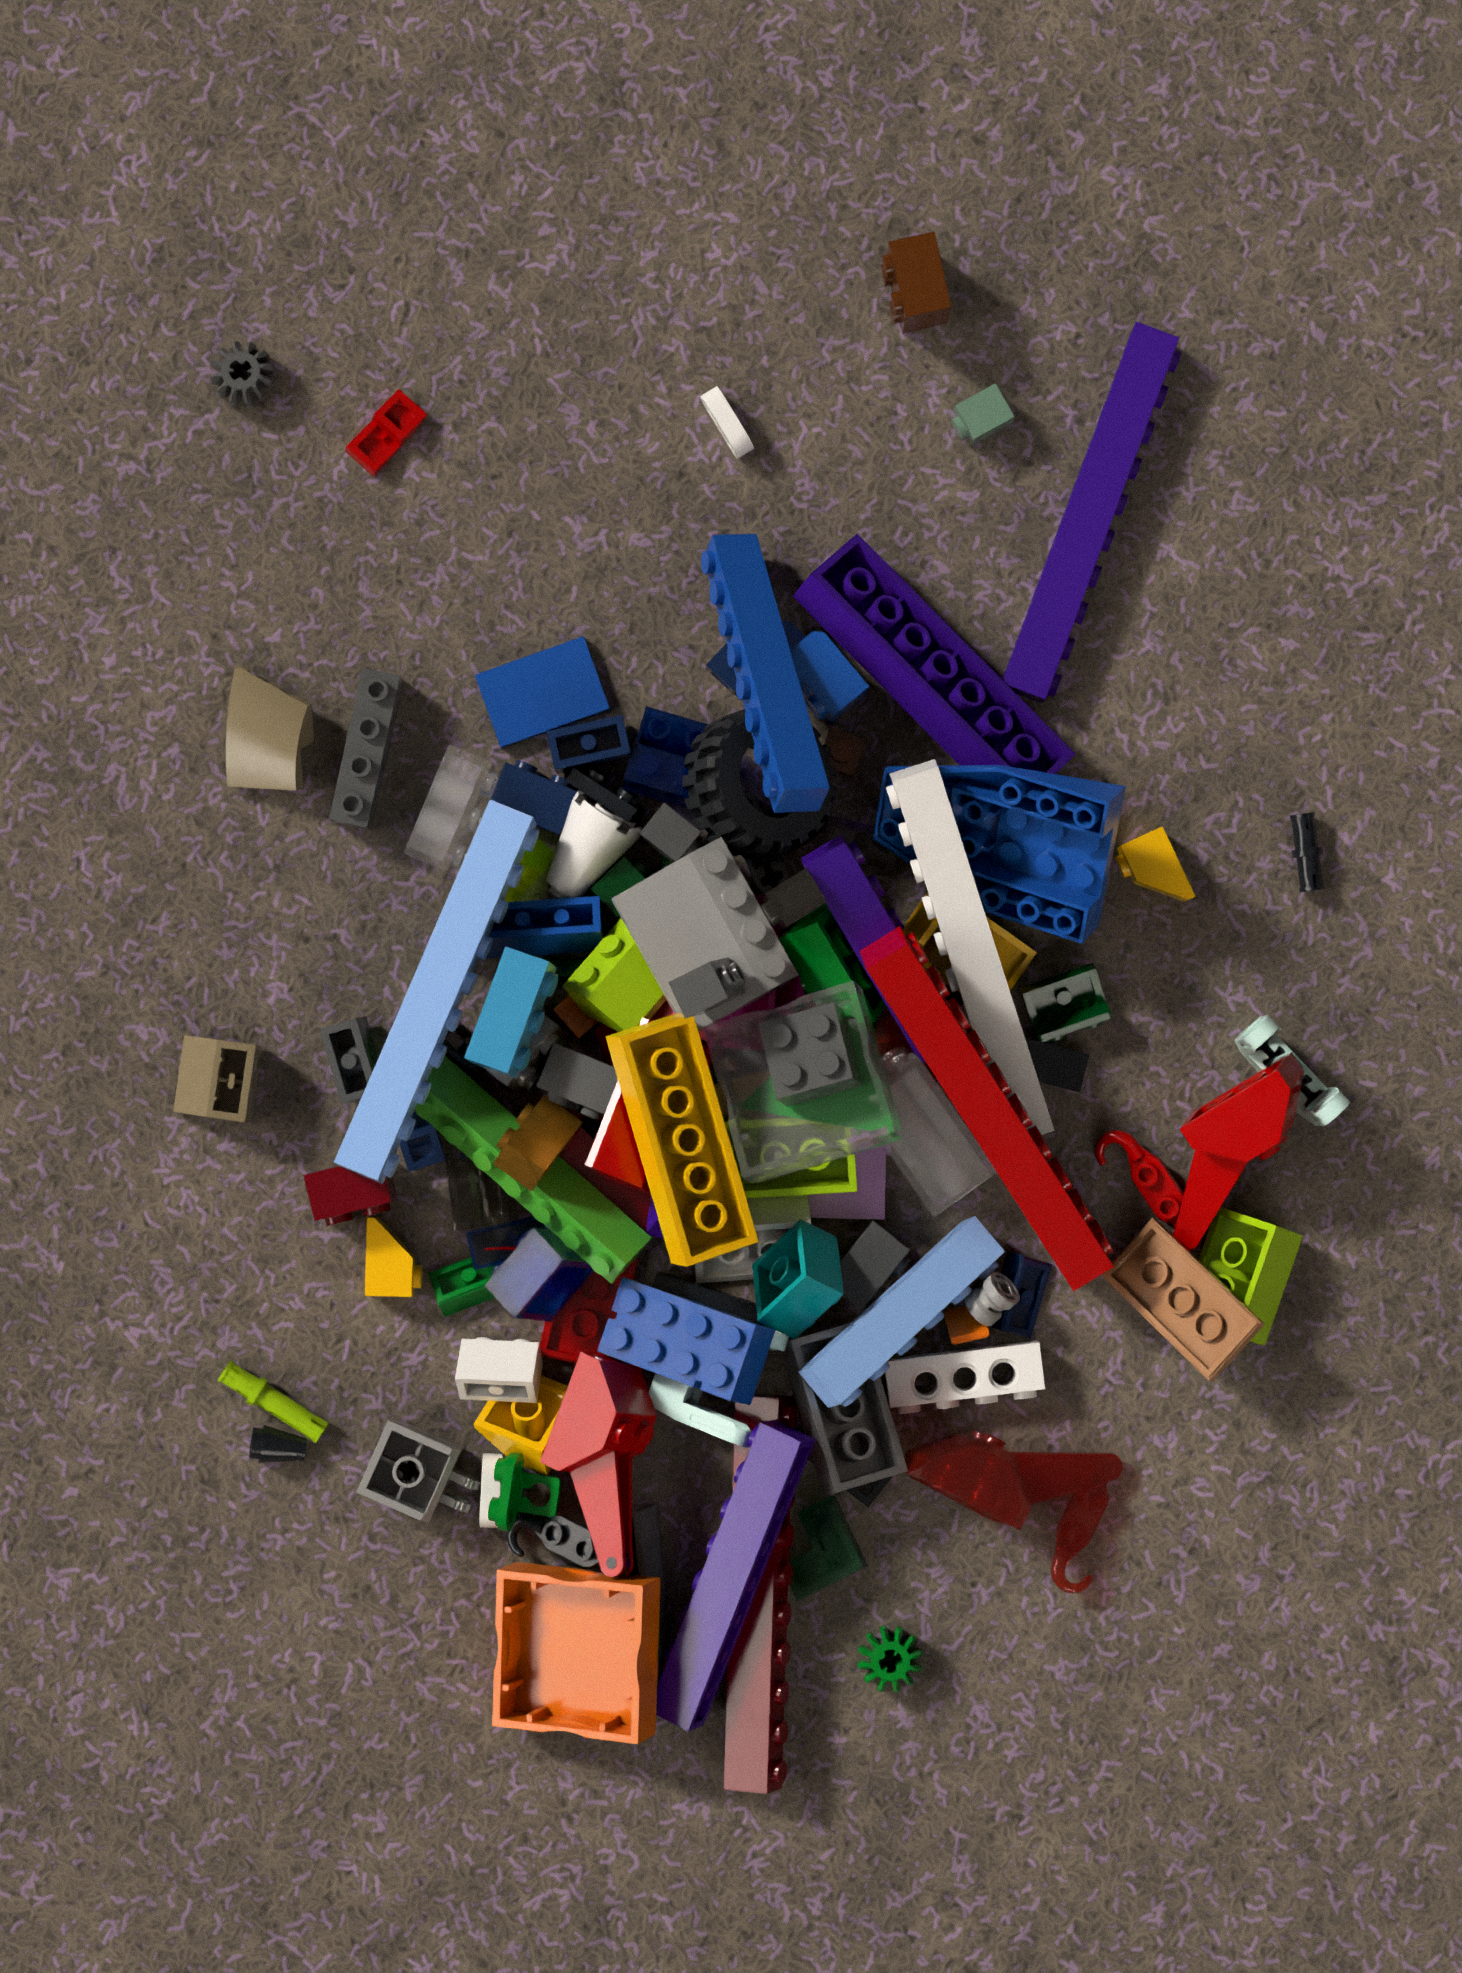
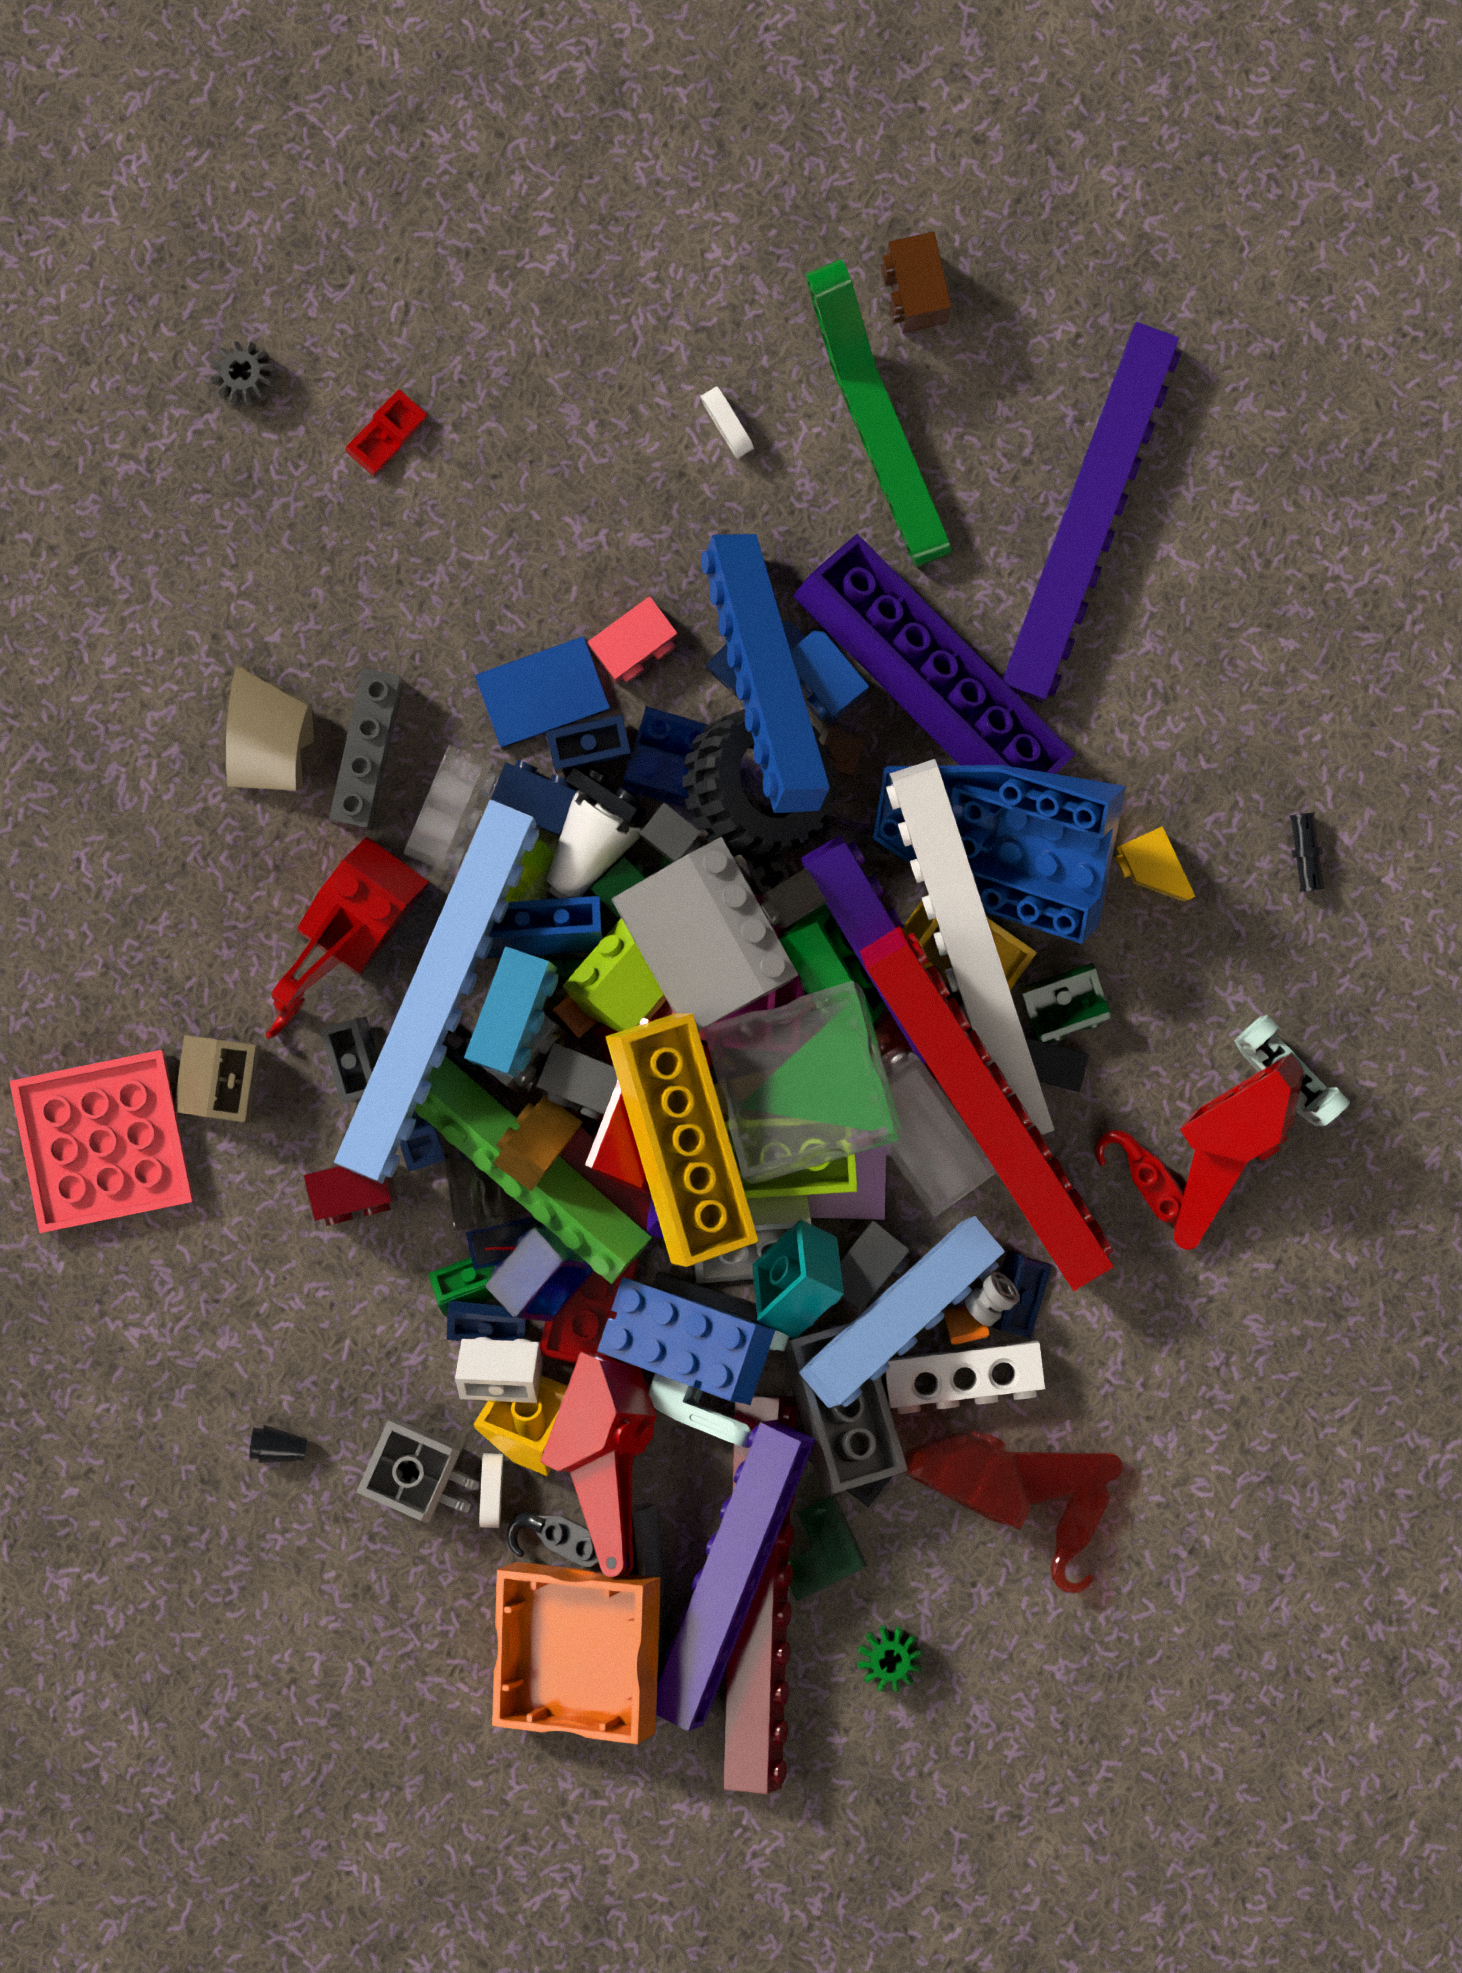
lime pin [217,1360,329,1444] -> none
yellow slope [365,1217,423,1297] -> none
green bracket [488,1452,562,1532] -> none
dark grey brick [668,957,746,1019] -> none
dark grey brick [758,1002,862,1107] -> none
sand green brick [951,383,1015,445] -> none
medium nougat piece [1101,1218,1265,1382] -> none
lime slope [1198,1207,1303,1346] -> none
none -> coral plate [9,1050,194,1233]
none -> red slope [265,836,429,1039]
none -> dark blue plate [446,1301,527,1341]
none -> coral brick [588,596,678,683]
none -> green beam [804,259,952,568]

